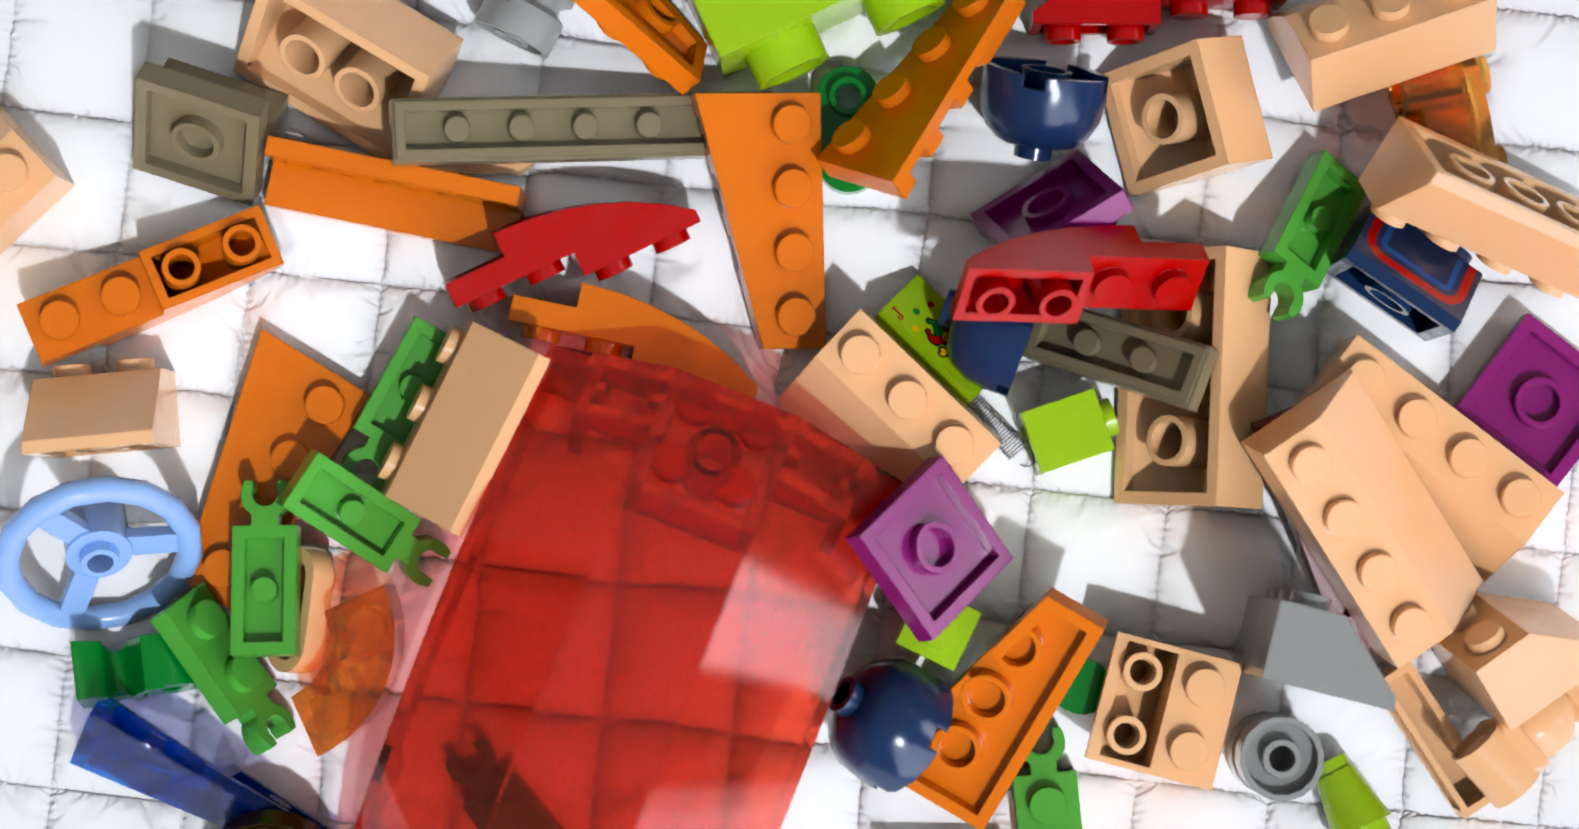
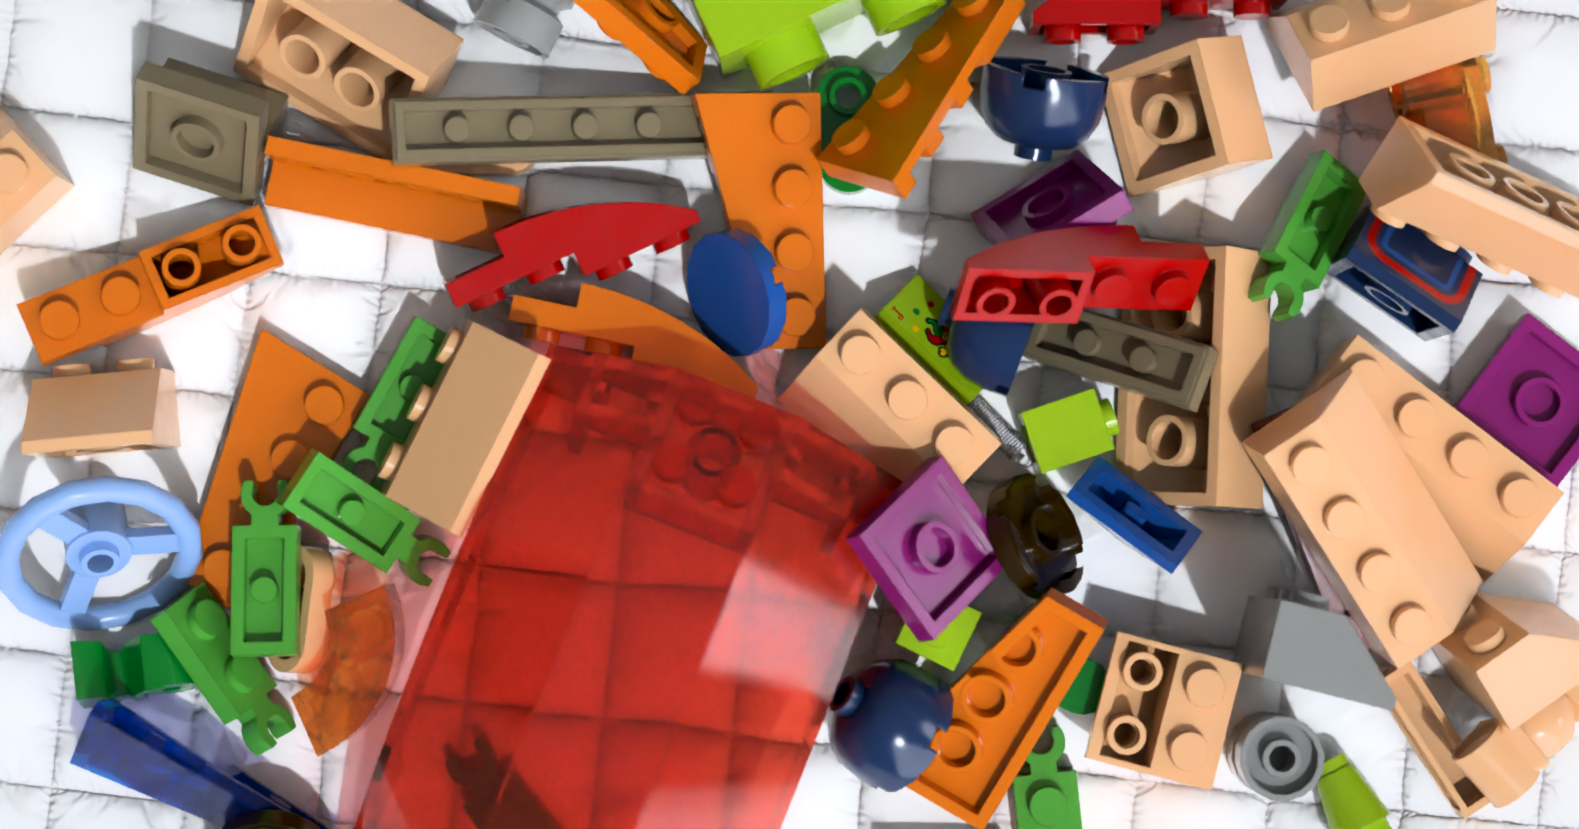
none -> blue tile [687,228,787,357]
none -> dark brown tile [986,473,1084,600]
none -> blue slope [1066,455,1203,574]

